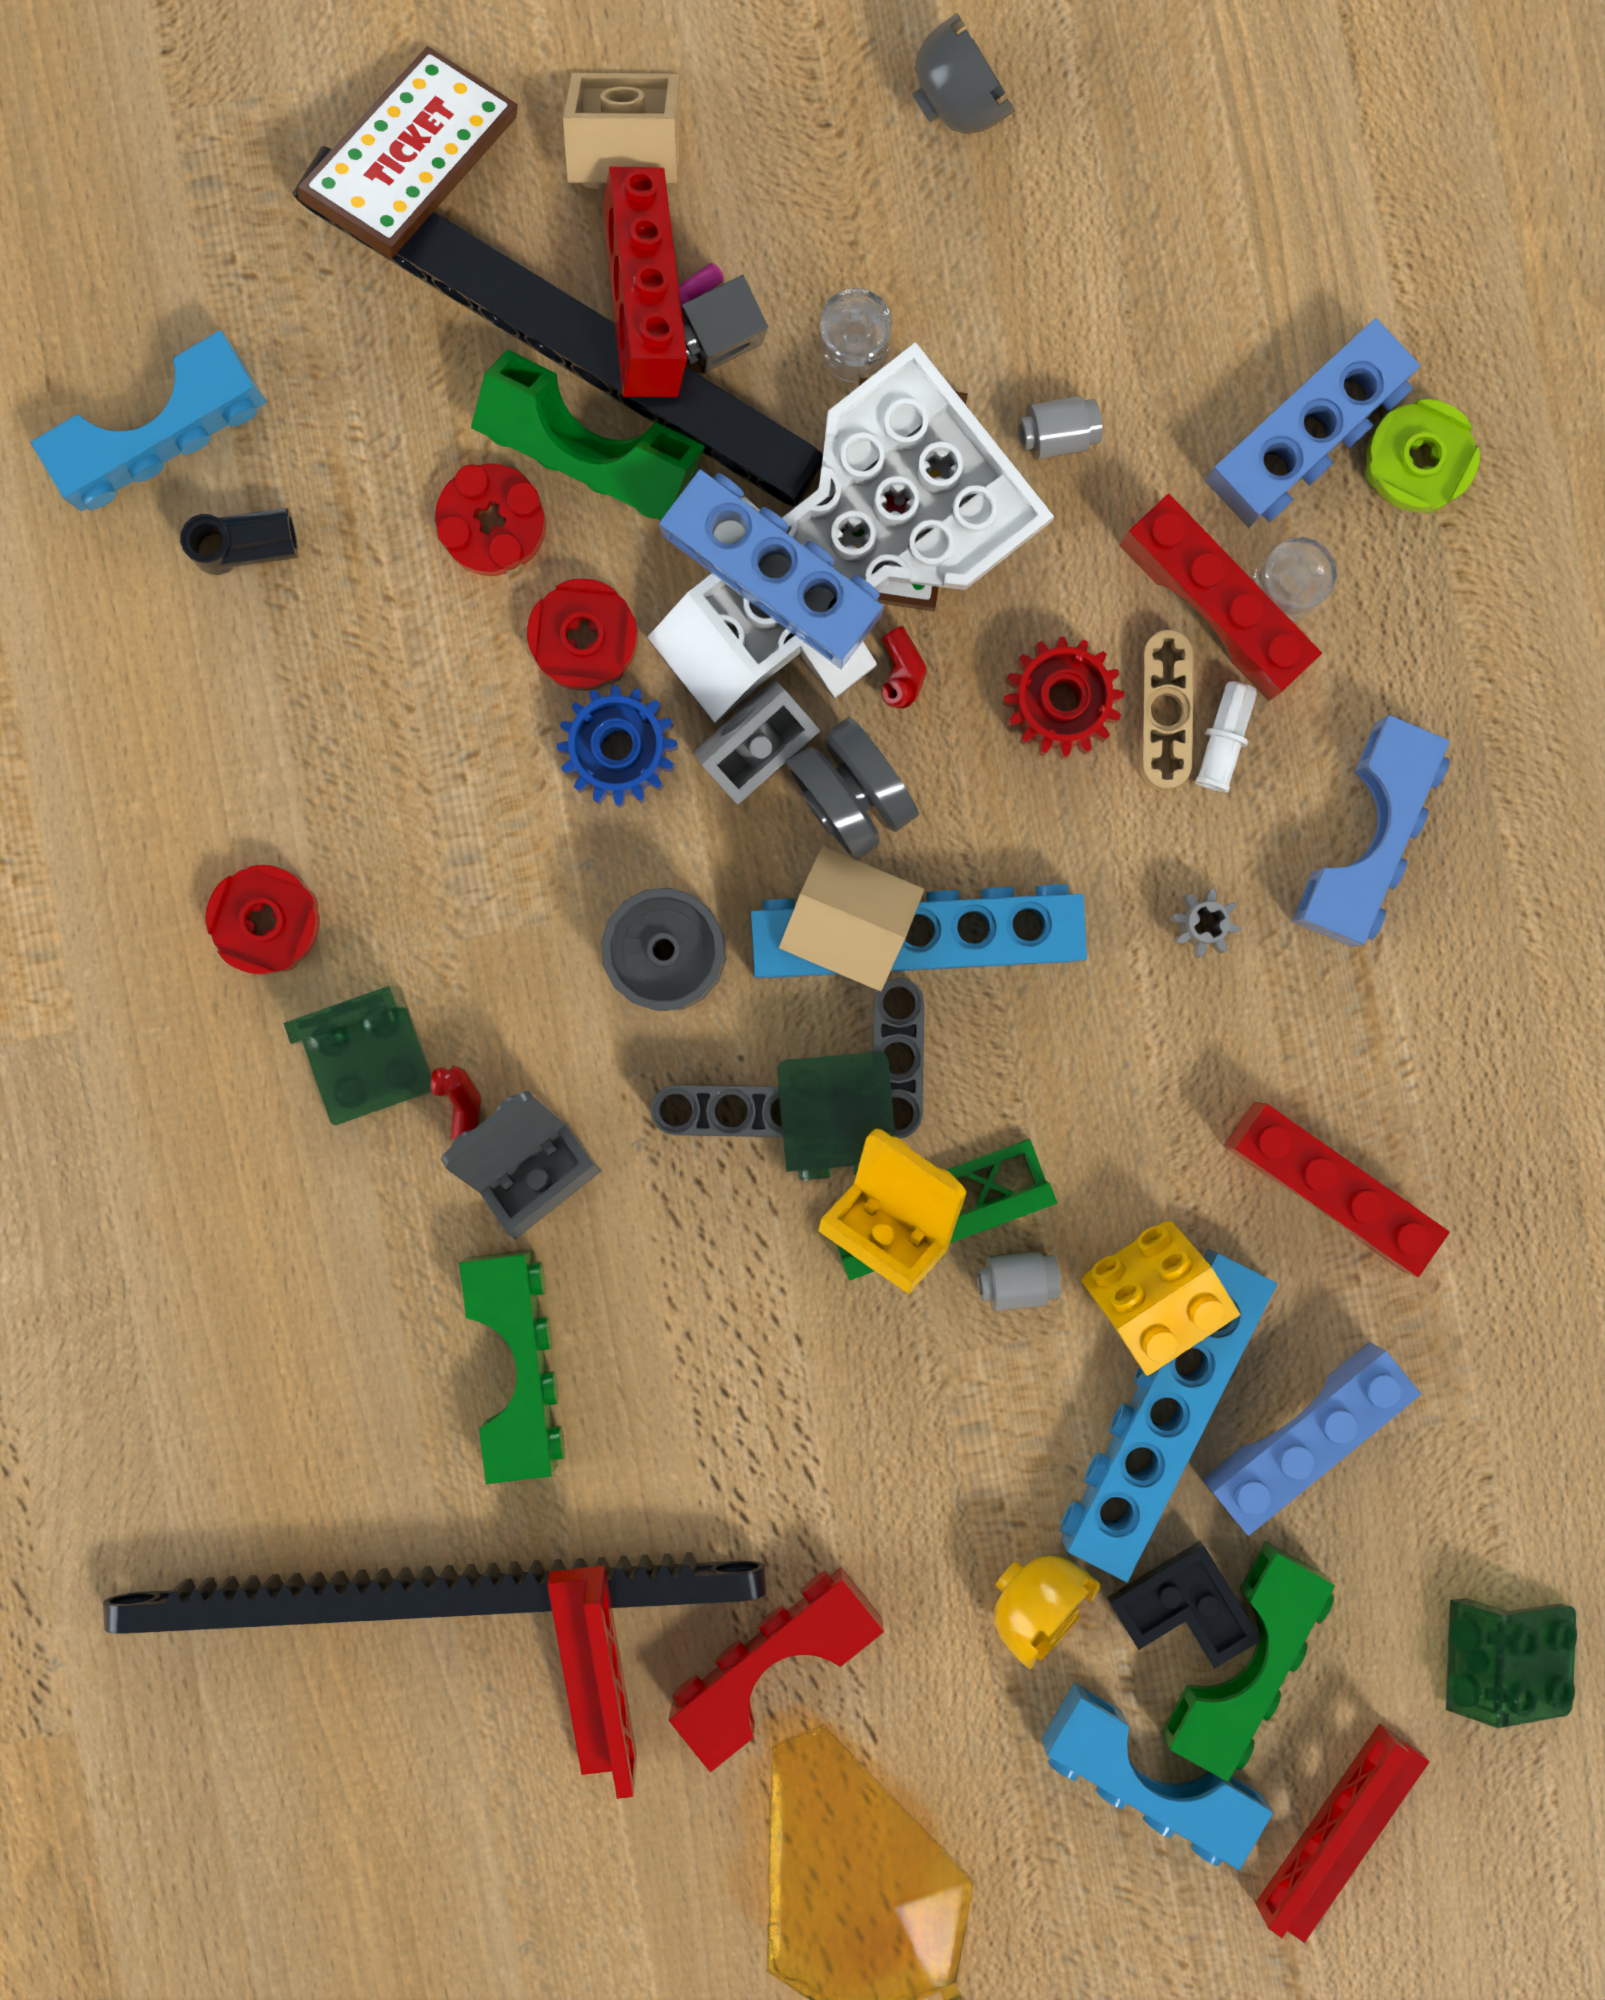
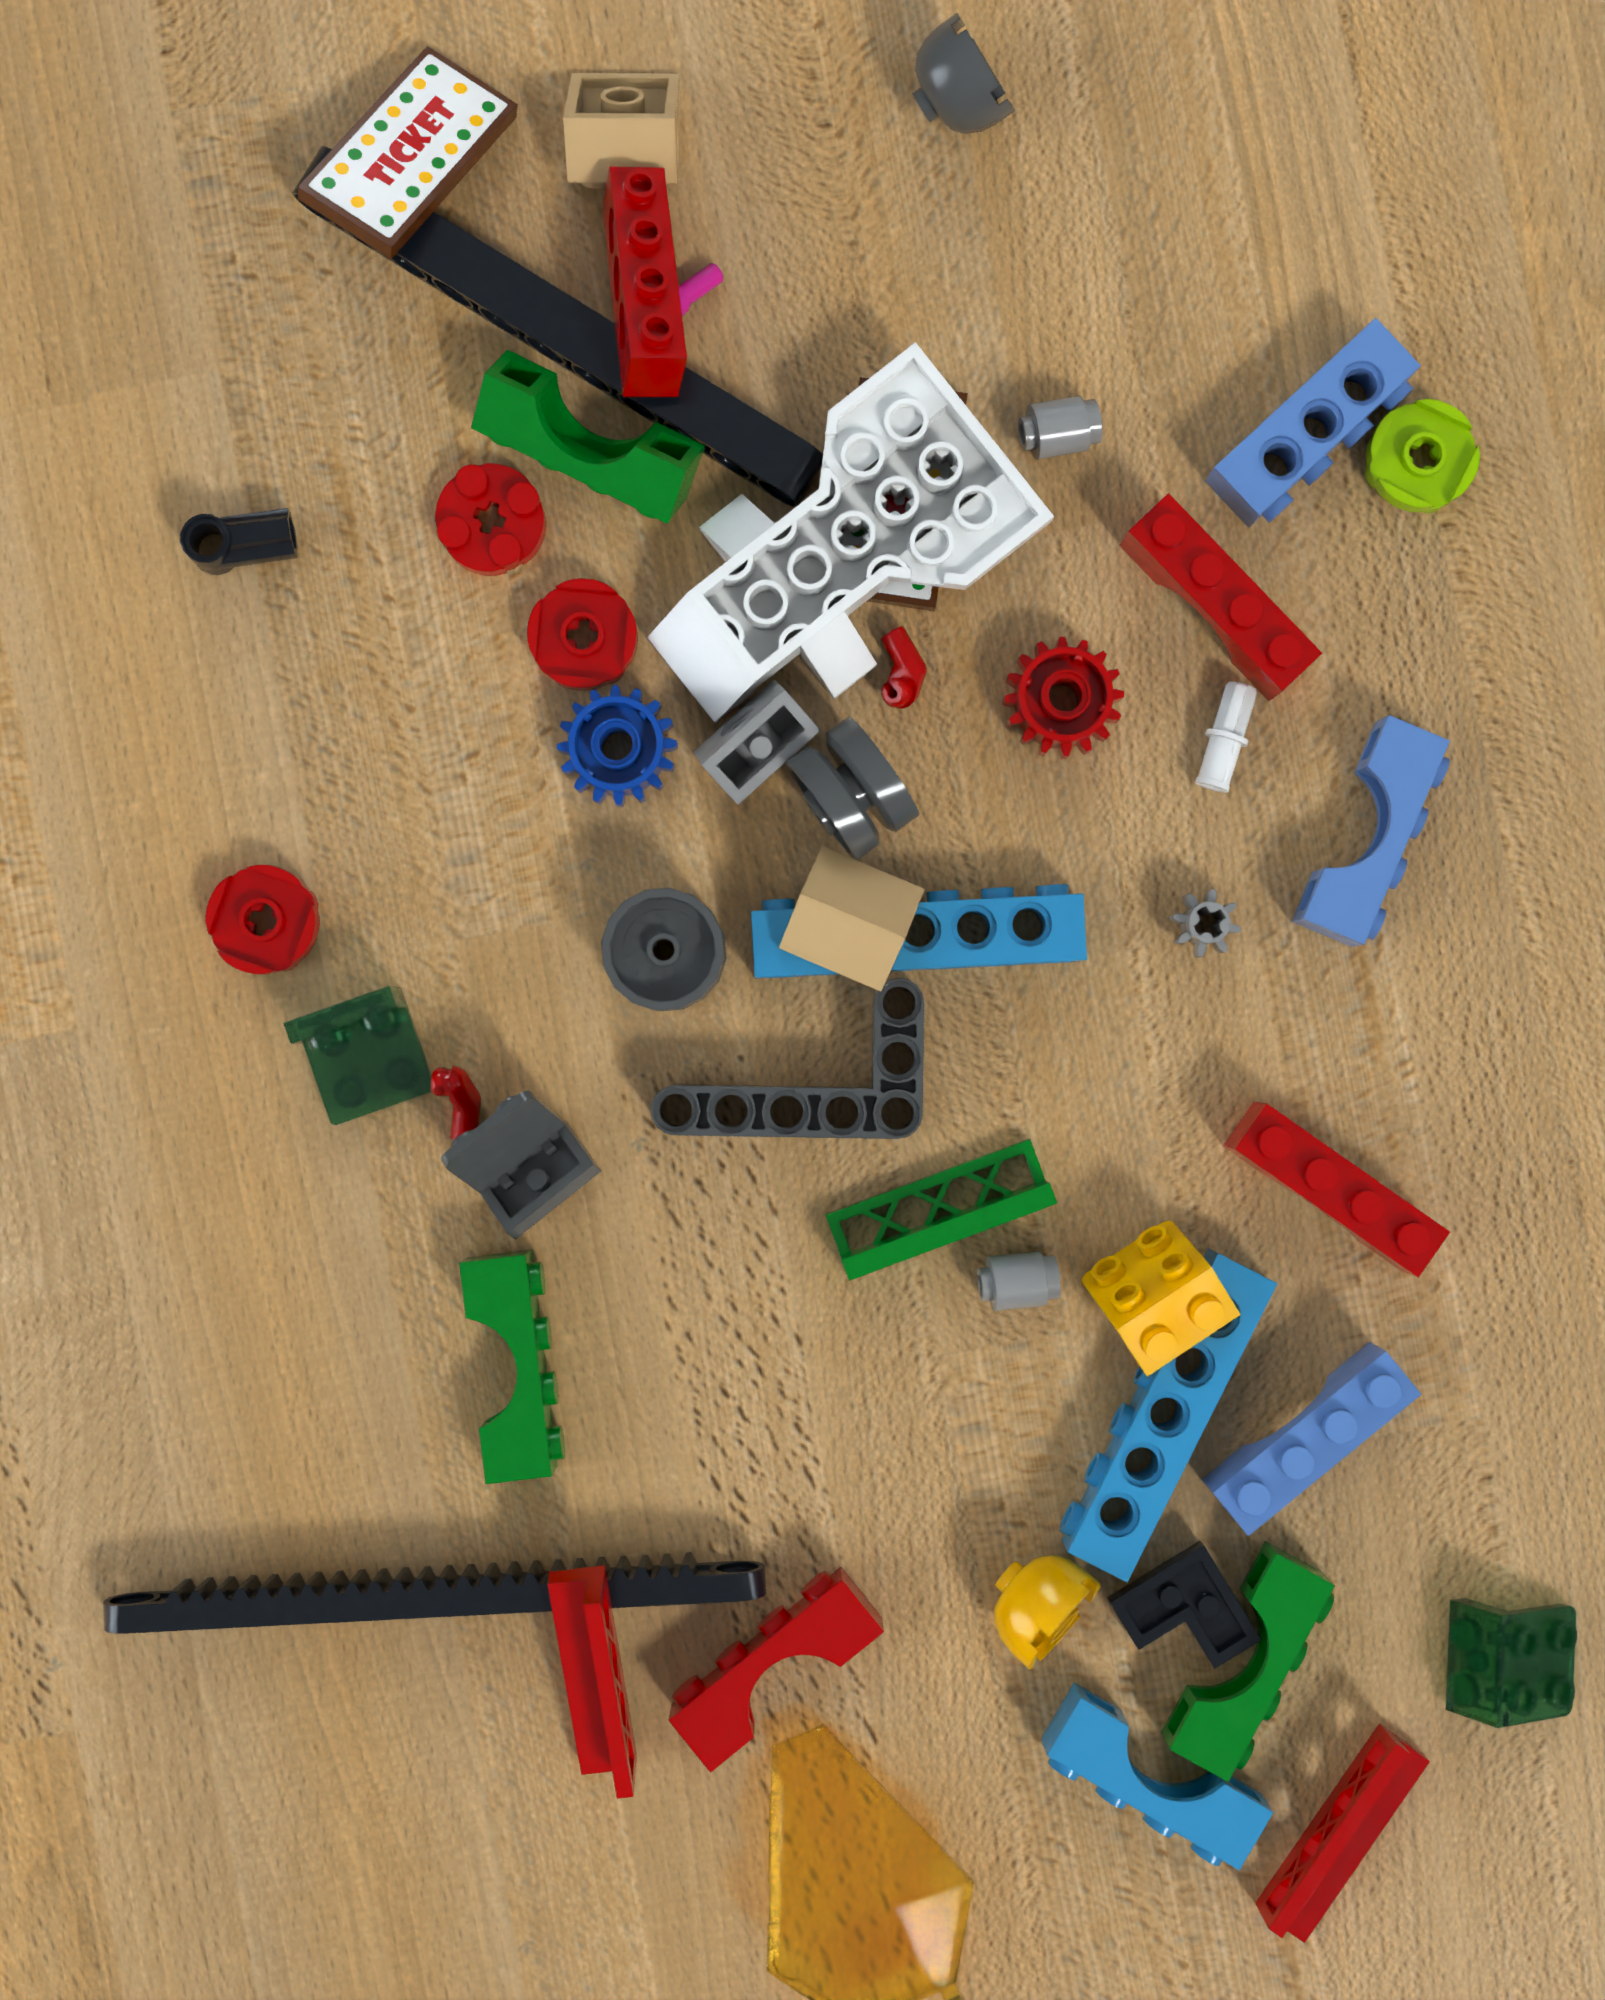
dark azure arch [30,330,267,512] -> none
medium blue brick [659,469,884,670] -> none
dark grey brick [682,275,768,374] -> none
clear green bracket [777,1052,895,1180] -> none
yellow bracket [818,1129,966,1295] -> none
clear wheel [819,288,892,382] -> none
tan beam [1139,630,1193,791] -> none
clear wheel [1251,537,1337,622] -> none

